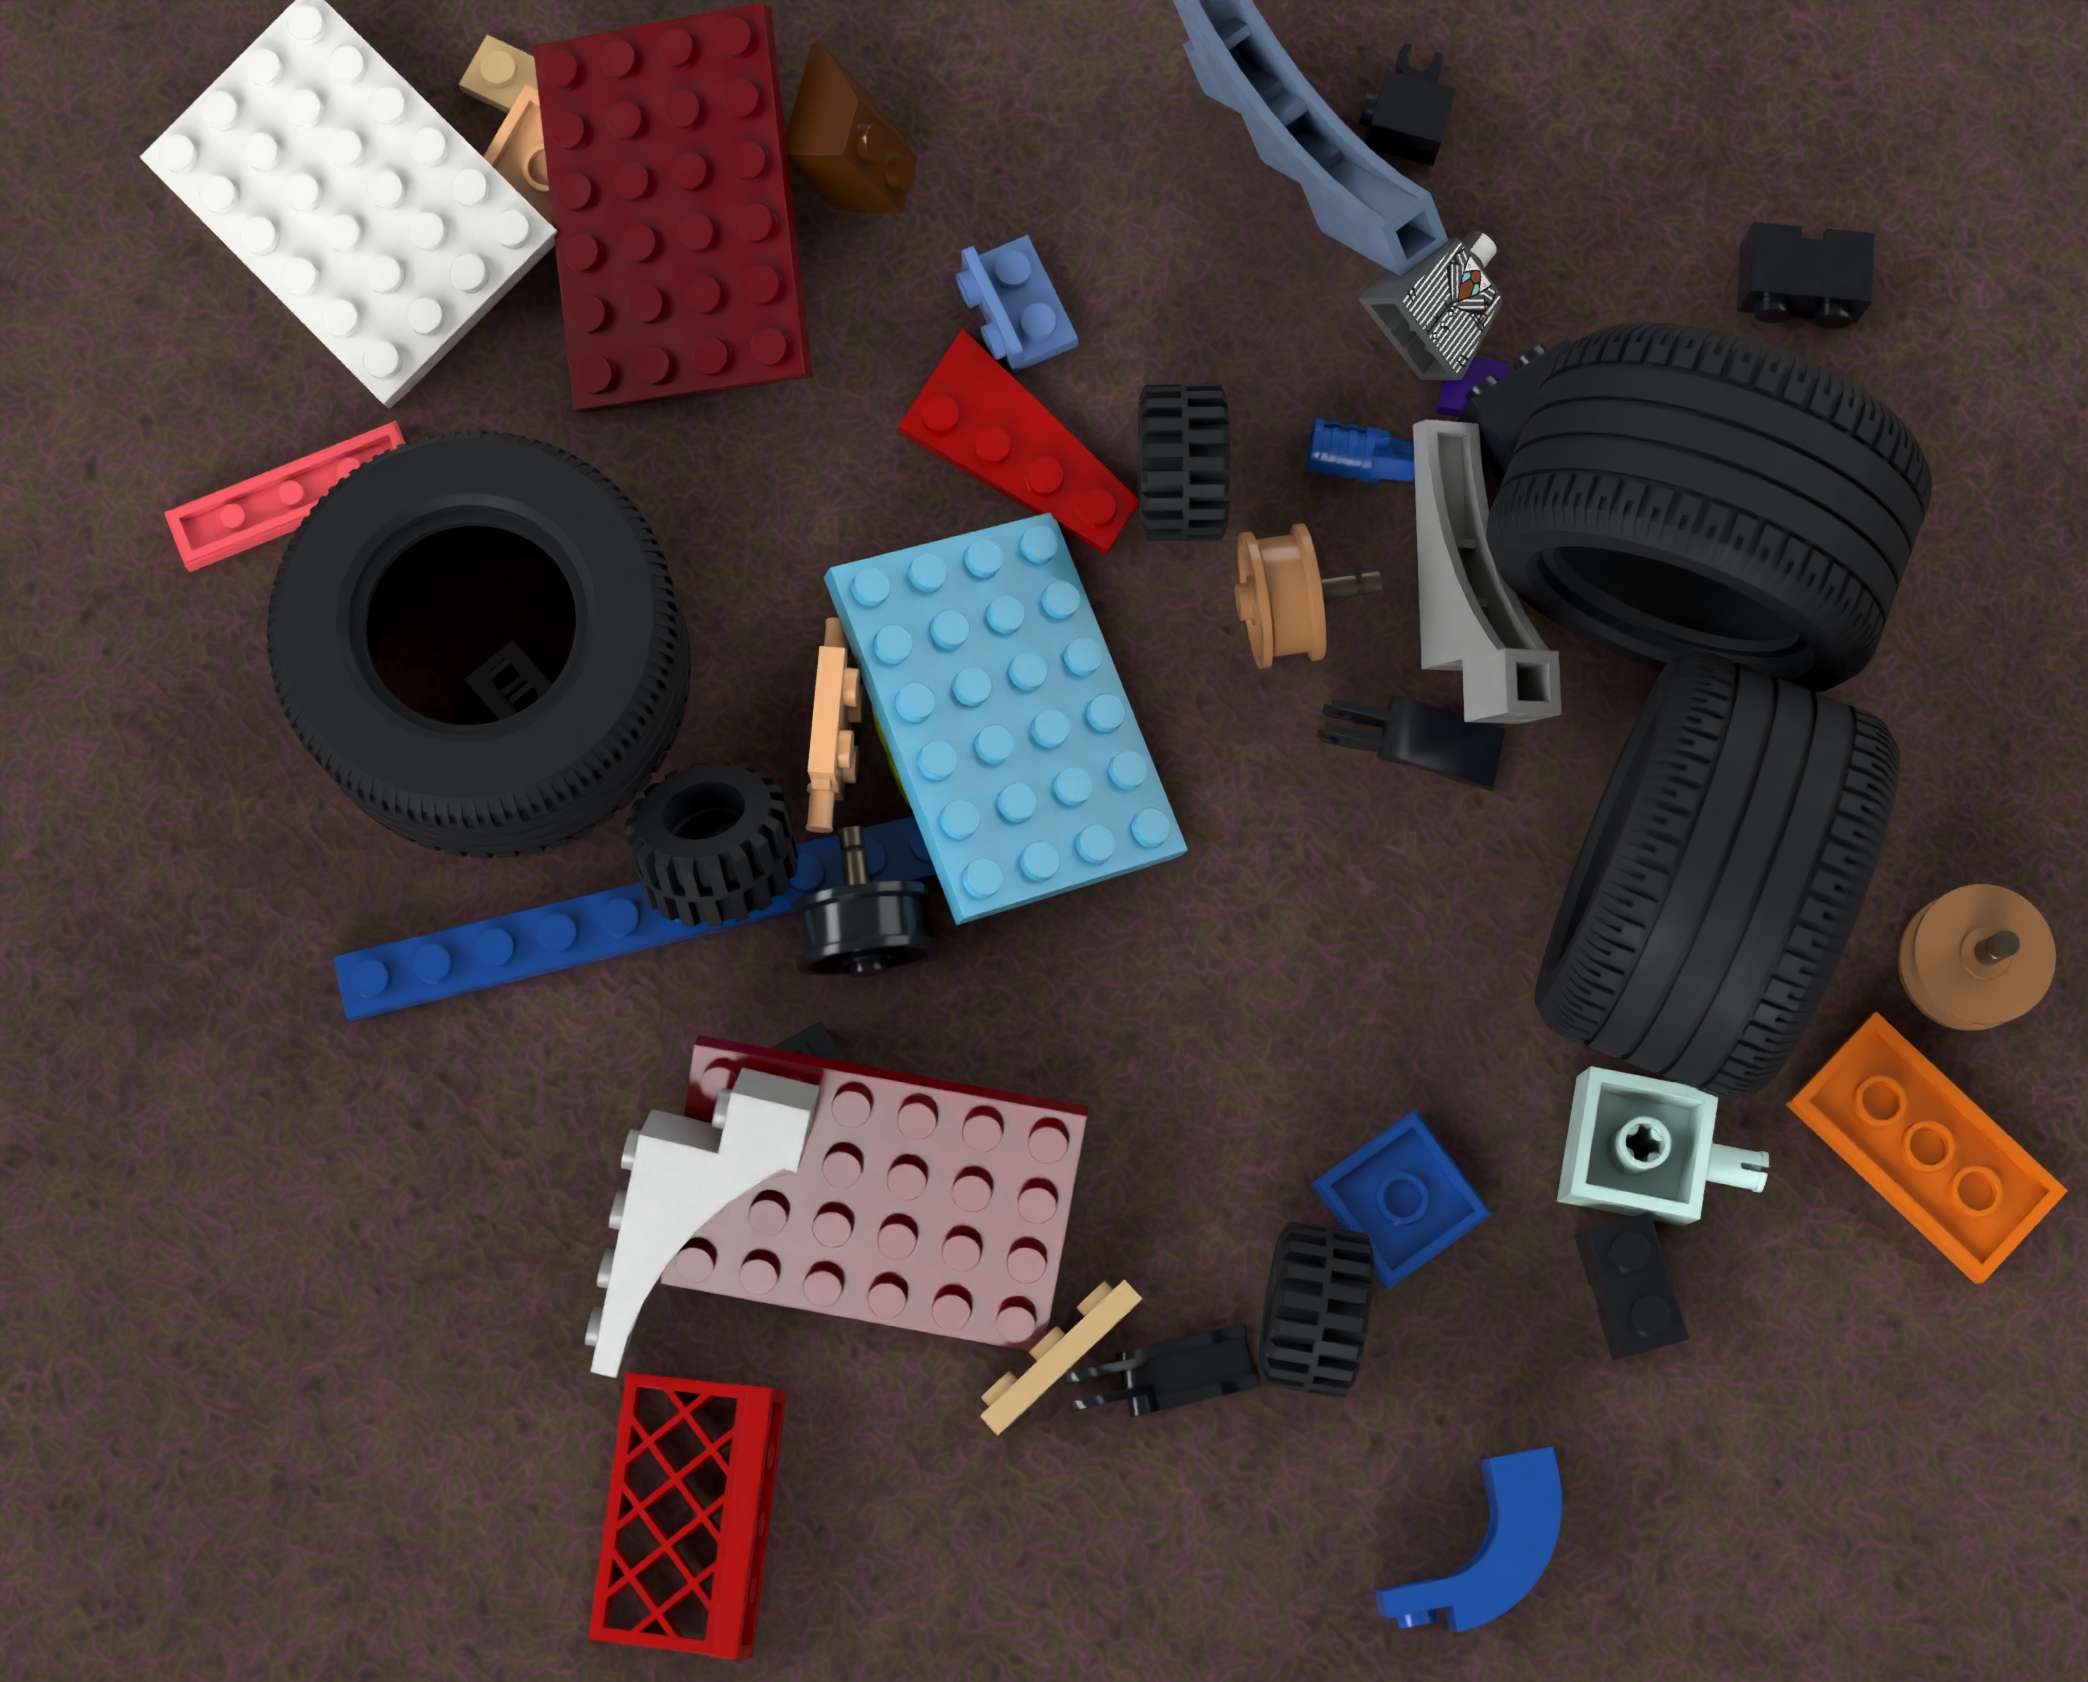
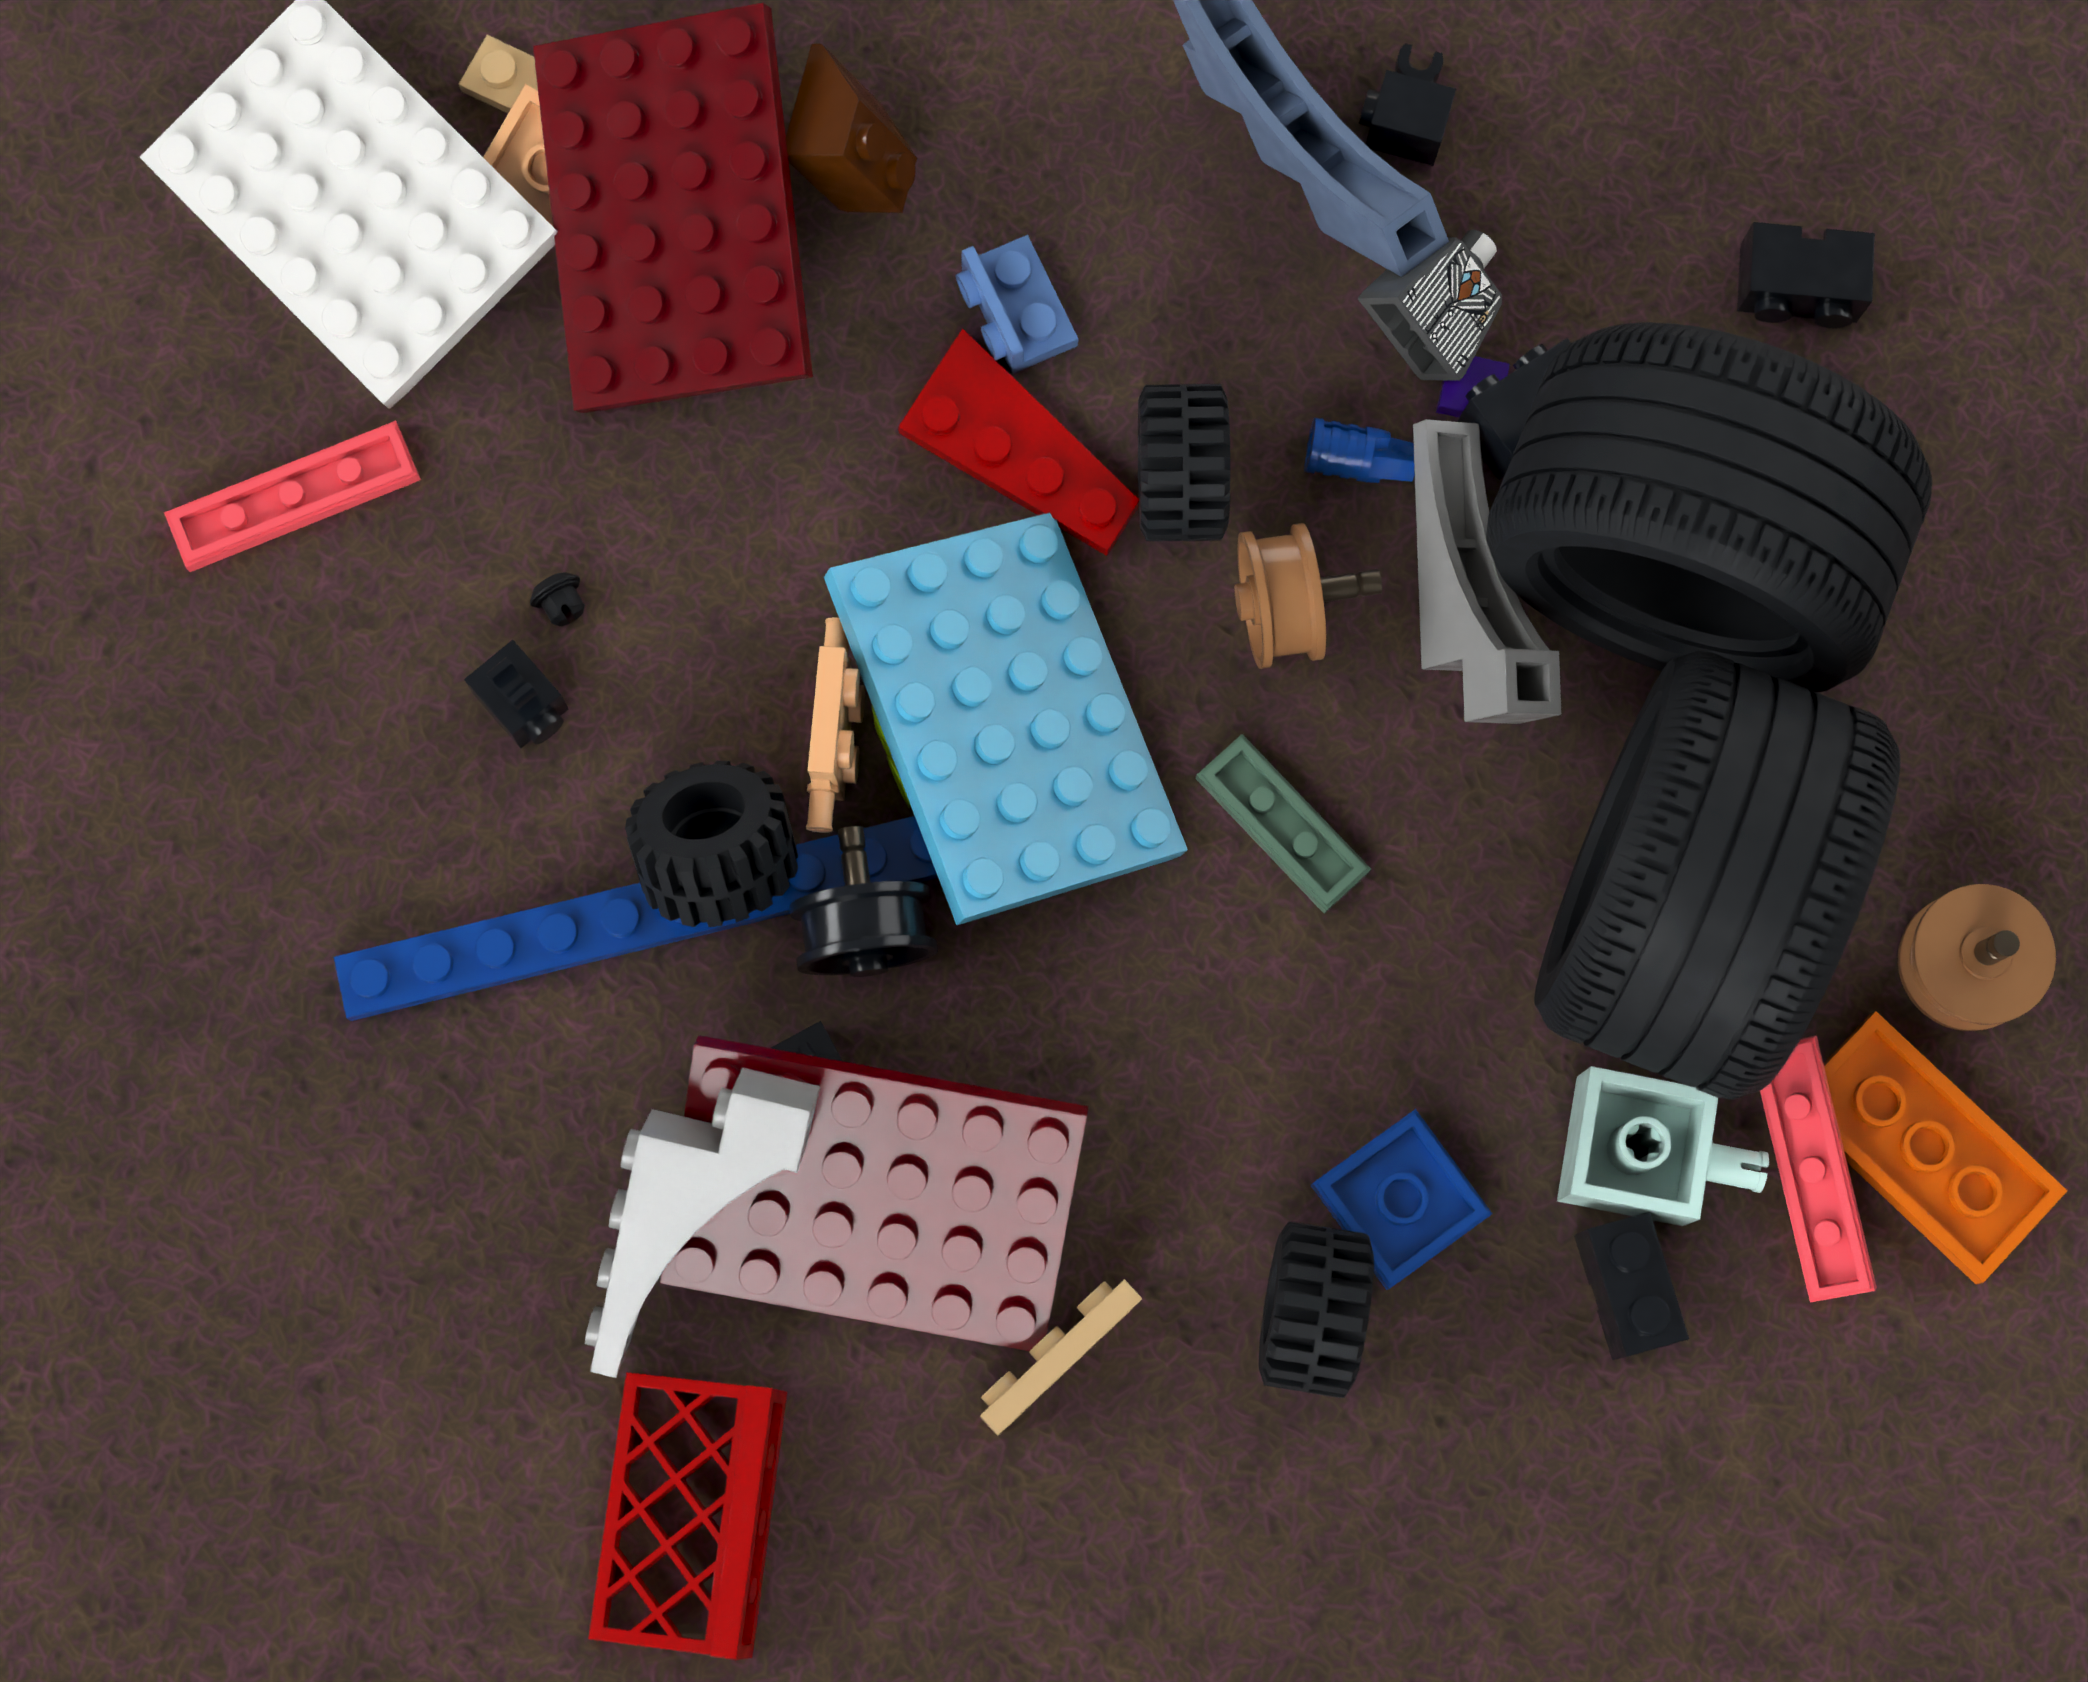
black tyre [267,430,691,858] -> none
black arm [1063,1322,1260,1418] -> none
black arm [1316,696,1505,791] -> none
blue arch [1374,1446,1562,1632] -> none
none -> sand green tile [1196,734,1371,914]
none -> coral tile [1760,1035,1877,1302]

